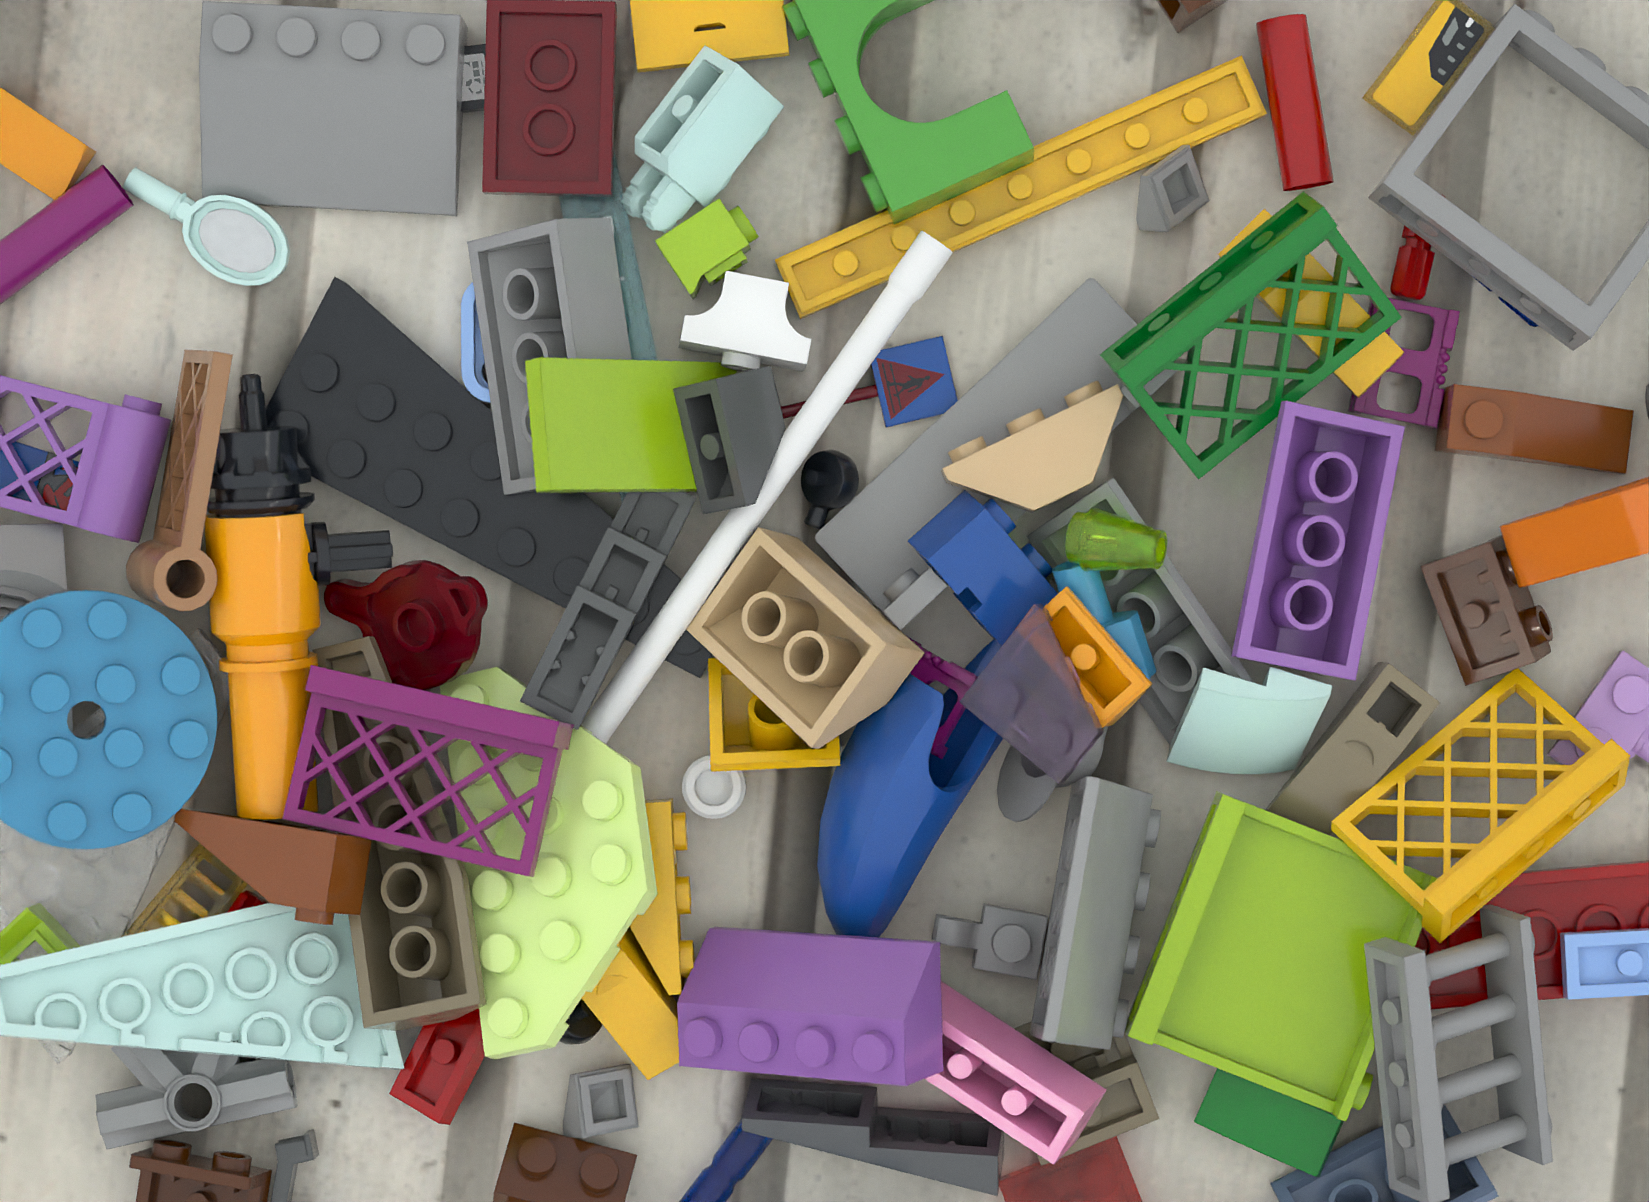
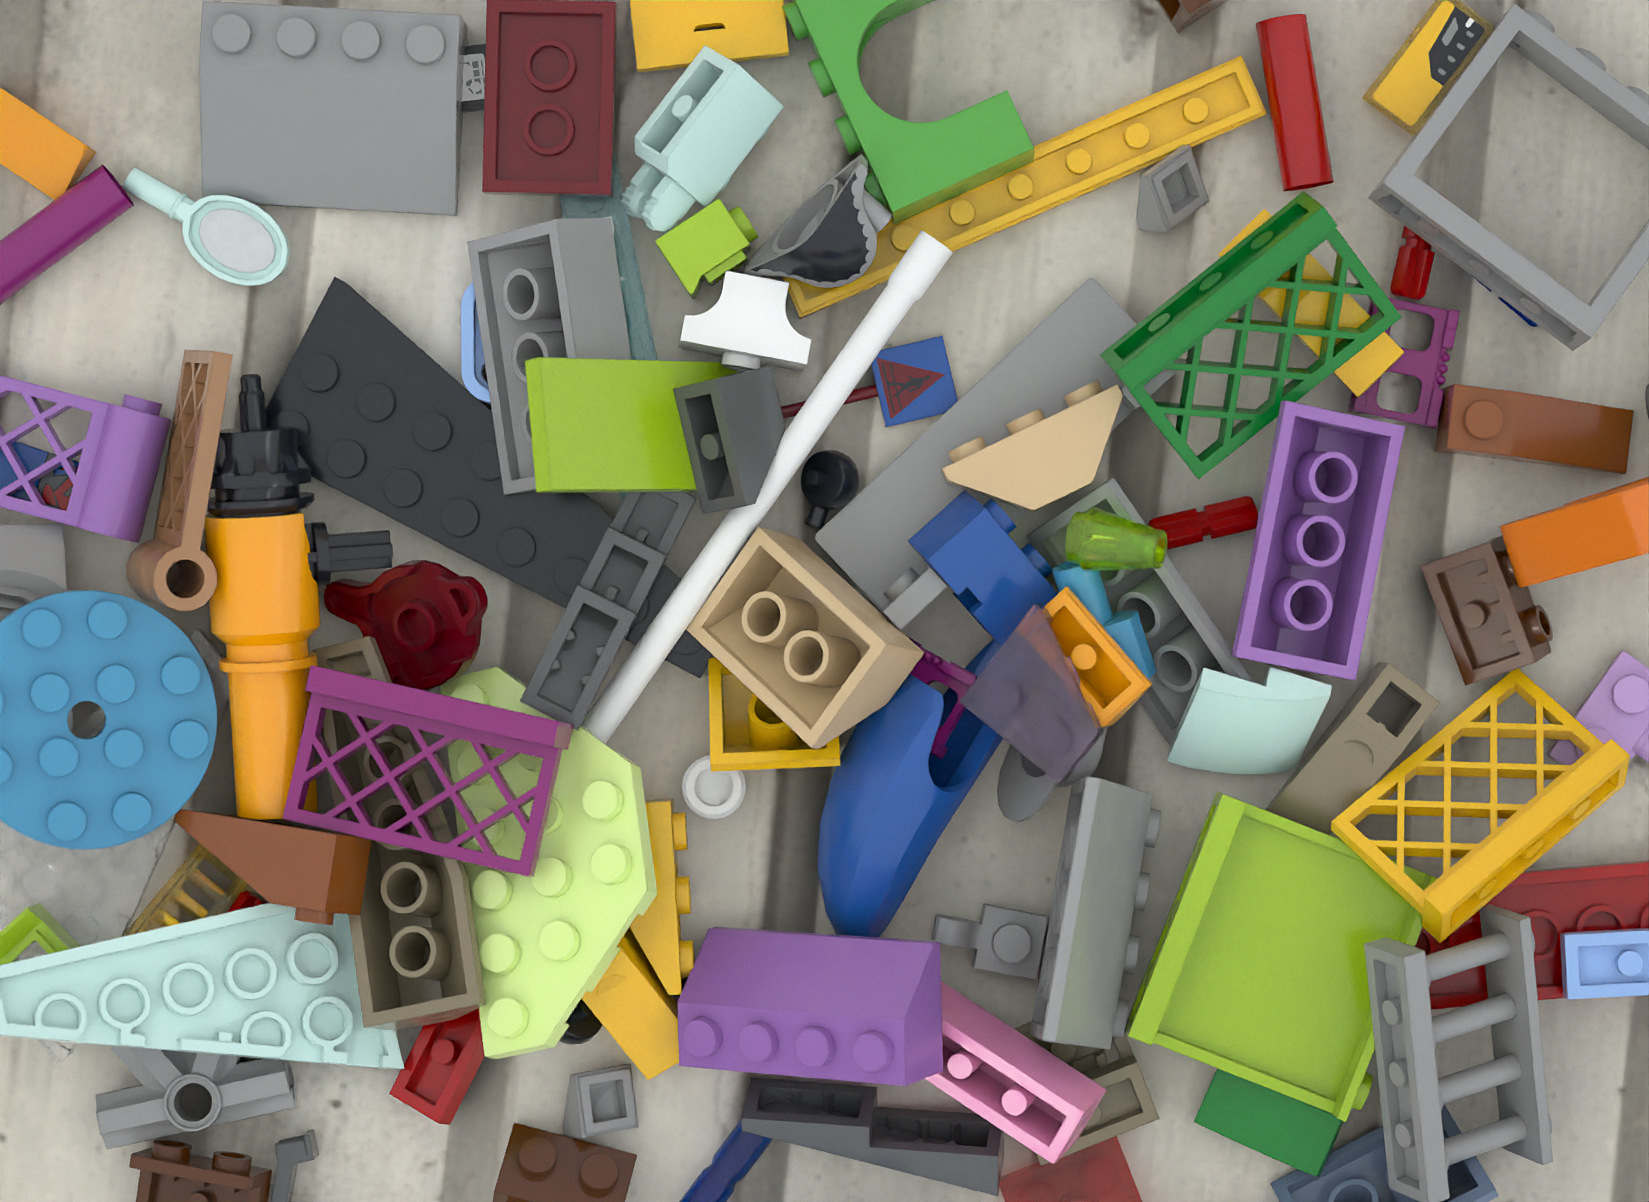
none -> hat [744,154,892,288]
none -> red piece [1148,496,1258,551]

